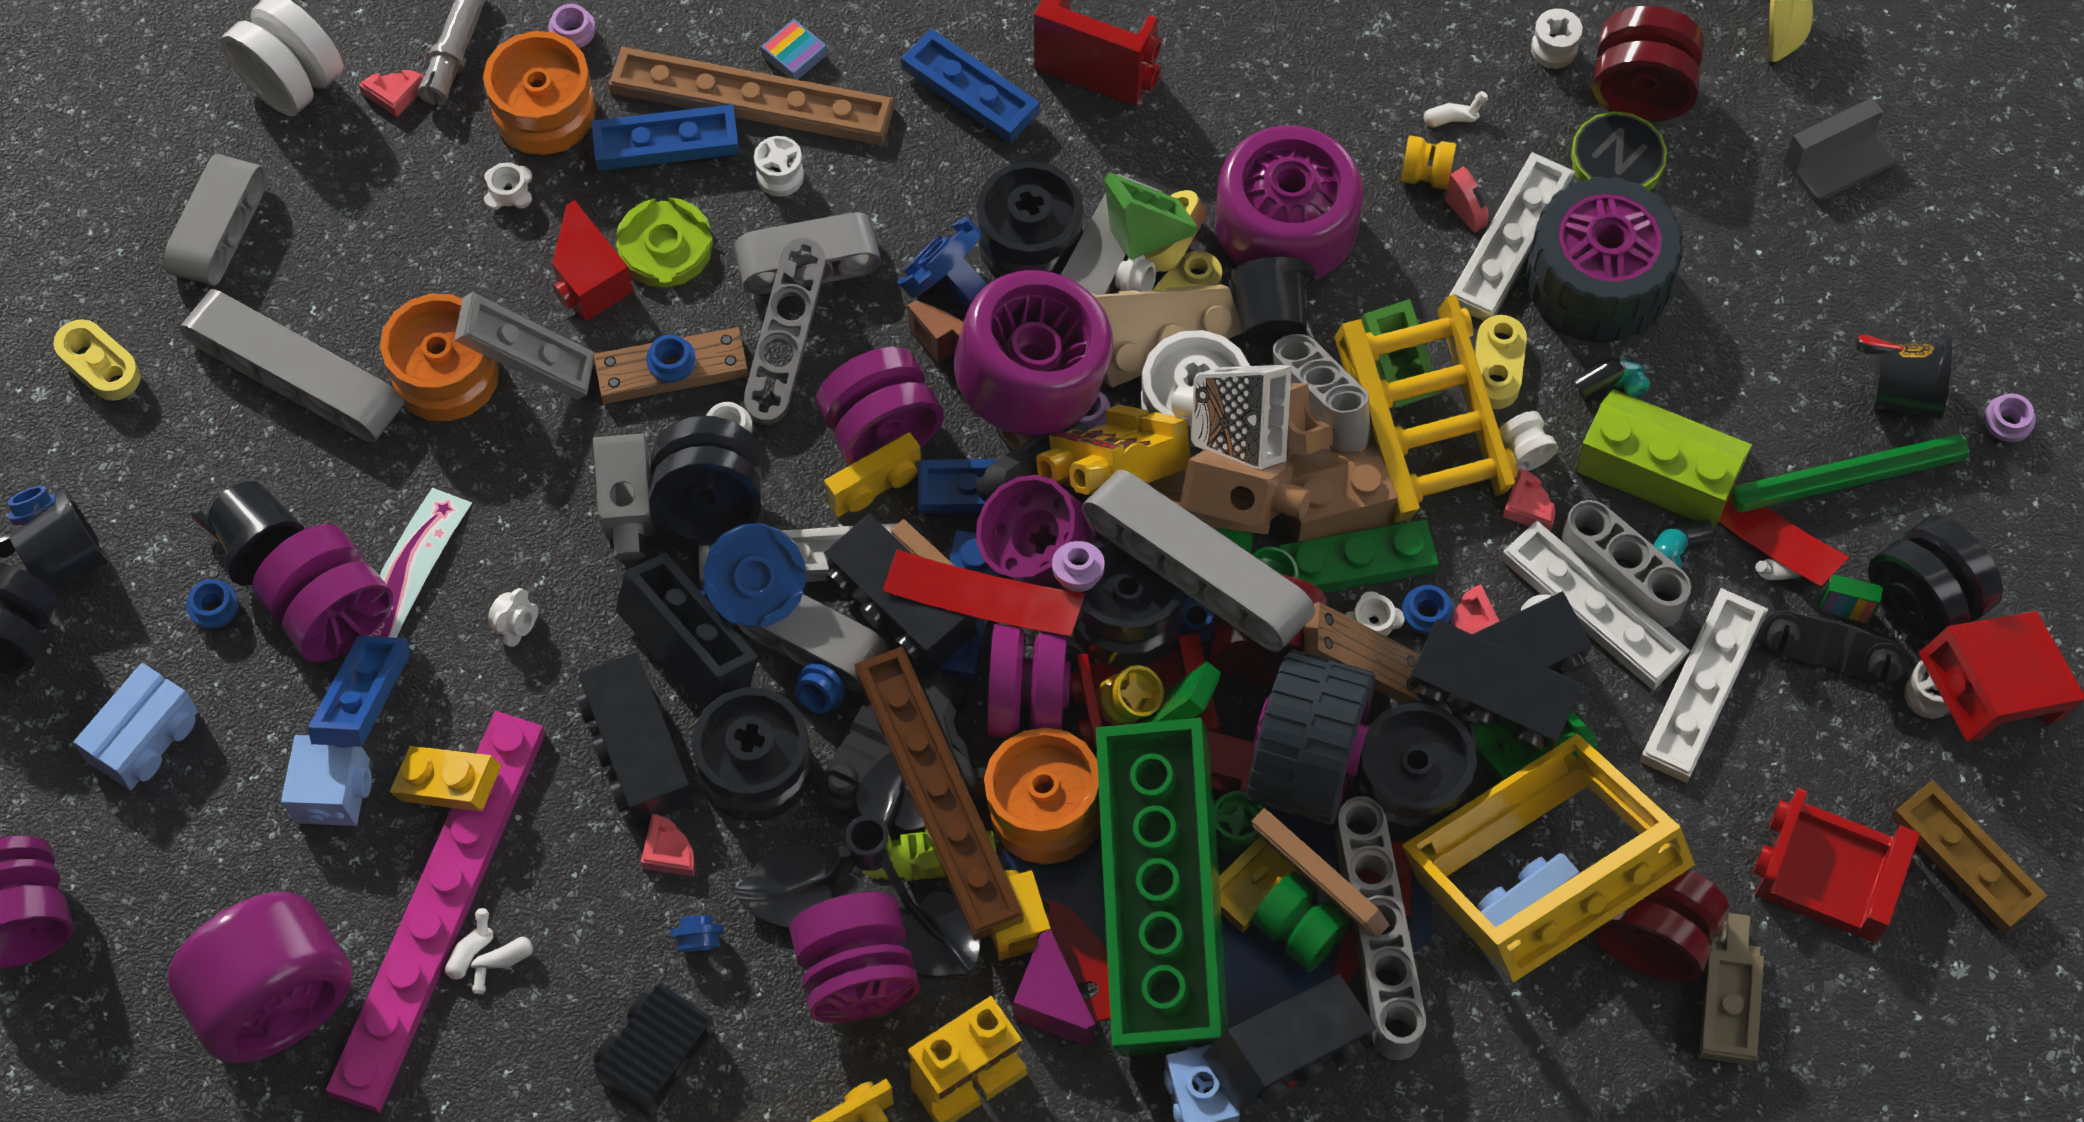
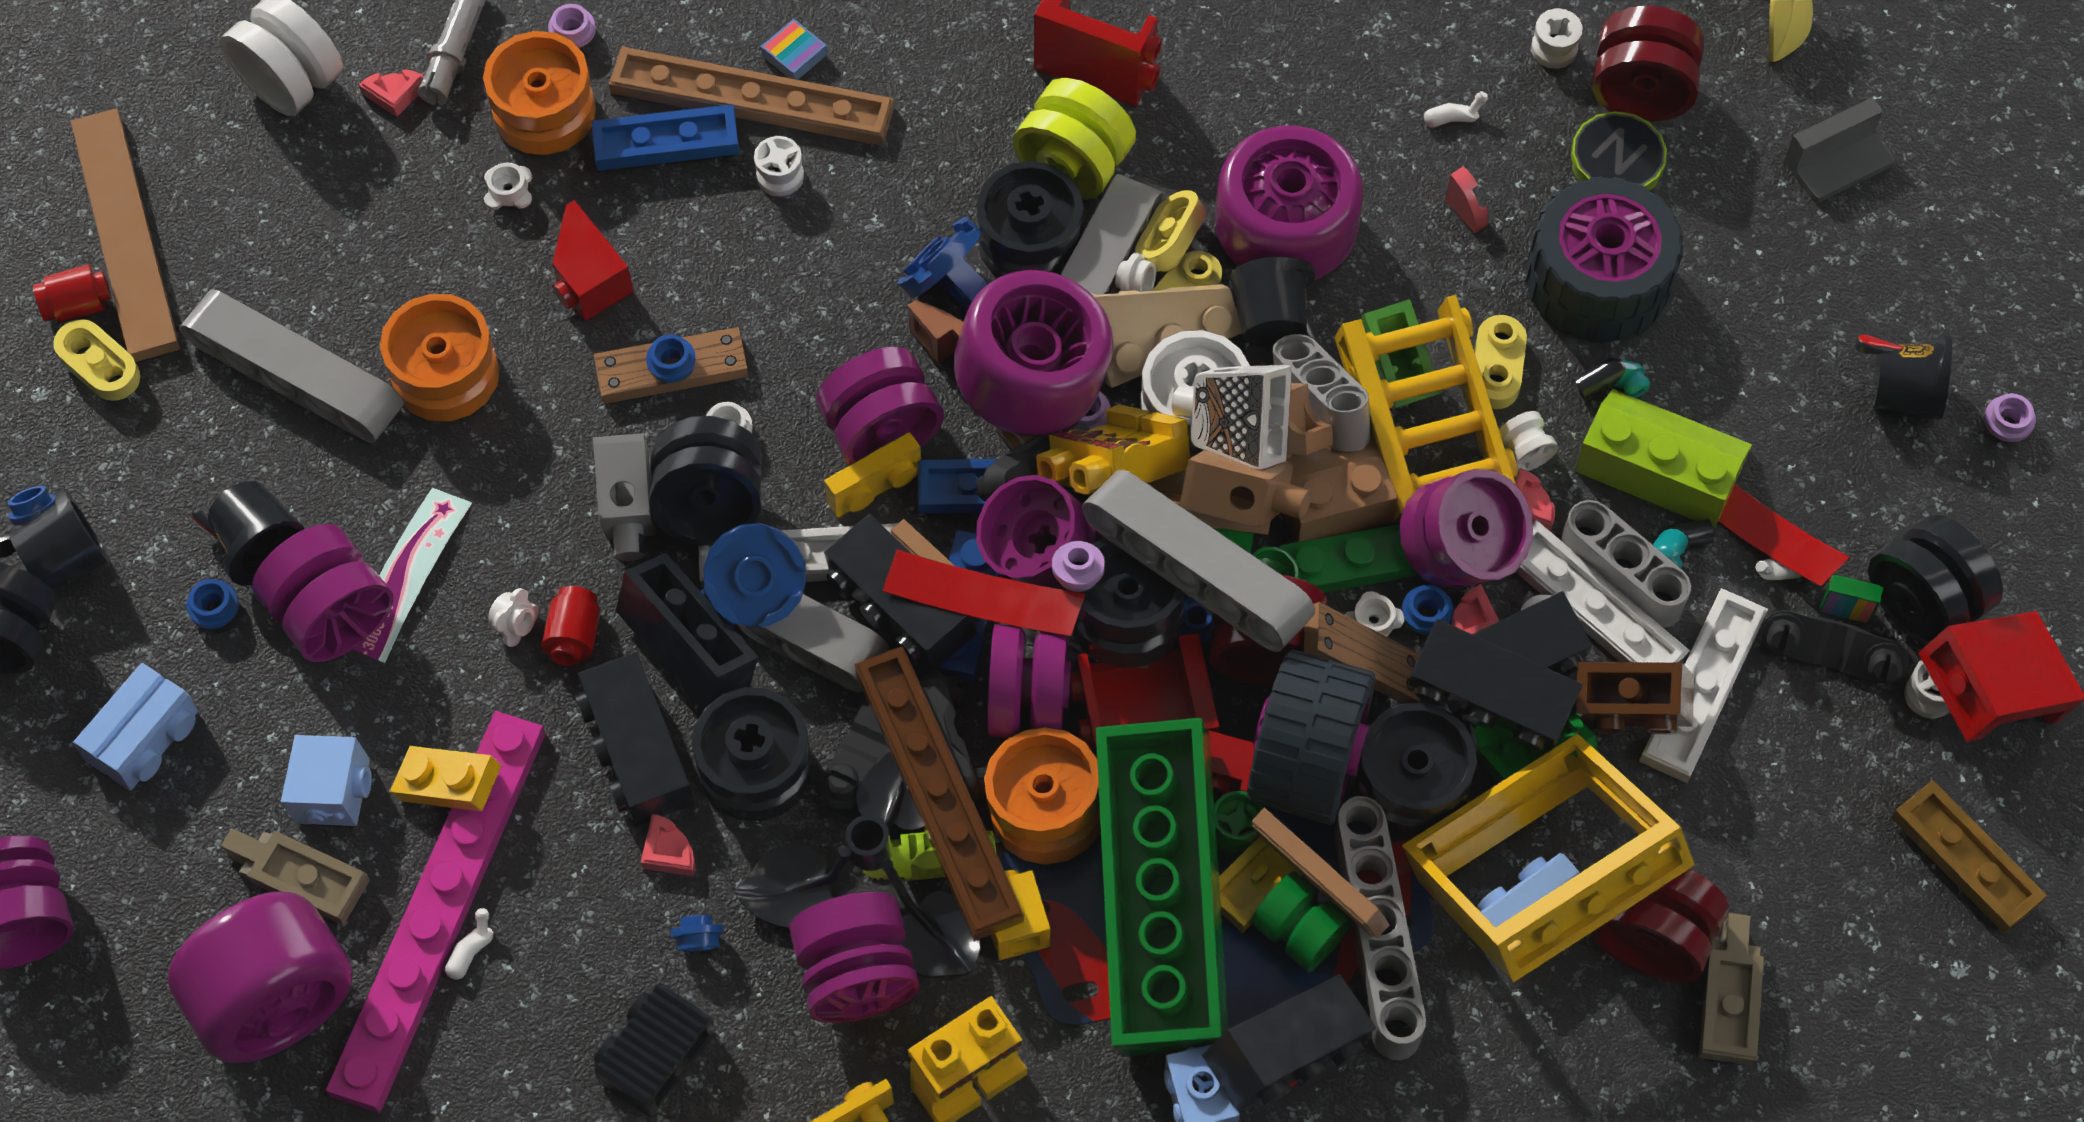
light grey beam [163,154,267,286] -> none
blue plate [308,636,410,748] -> none
light grey tile [454,292,595,400] -> none
white piece [470,937,533,995] -> none
lime tile [616,198,713,288] -> none
light grey beam [734,212,881,295] -> none
light grey beam [744,238,825,425] -> none
blue plate [795,664,846,714] -> none
blue plate [901,28,1040,143] -> none
magenta slope [1013,930,1096,1045] -> none
yellow wheel [1096,665,1164,726] -> none
bright green slope [1104,173,1199,260] -> none
green tile [1140,662,1221,723] -> none
yellow wheel [1400,135,1456,190] -> none
white tile [1449,152,1575,321] -> none
green axle [1731,434,1969,512] -> none
red panel [1752,787,1920,944] -> none
none -> red brick [33,264,112,323]
none -> medium nougat tile [71,108,180,362]
none -> dark tan hinge [221,828,370,926]
none -> red brick [541,586,601,666]
none -> neon yellow wheel [1012,78,1136,200]
none -> magenta wheel [1400,469,1533,589]
none -> reddish brown brick [1576,662,1695,735]

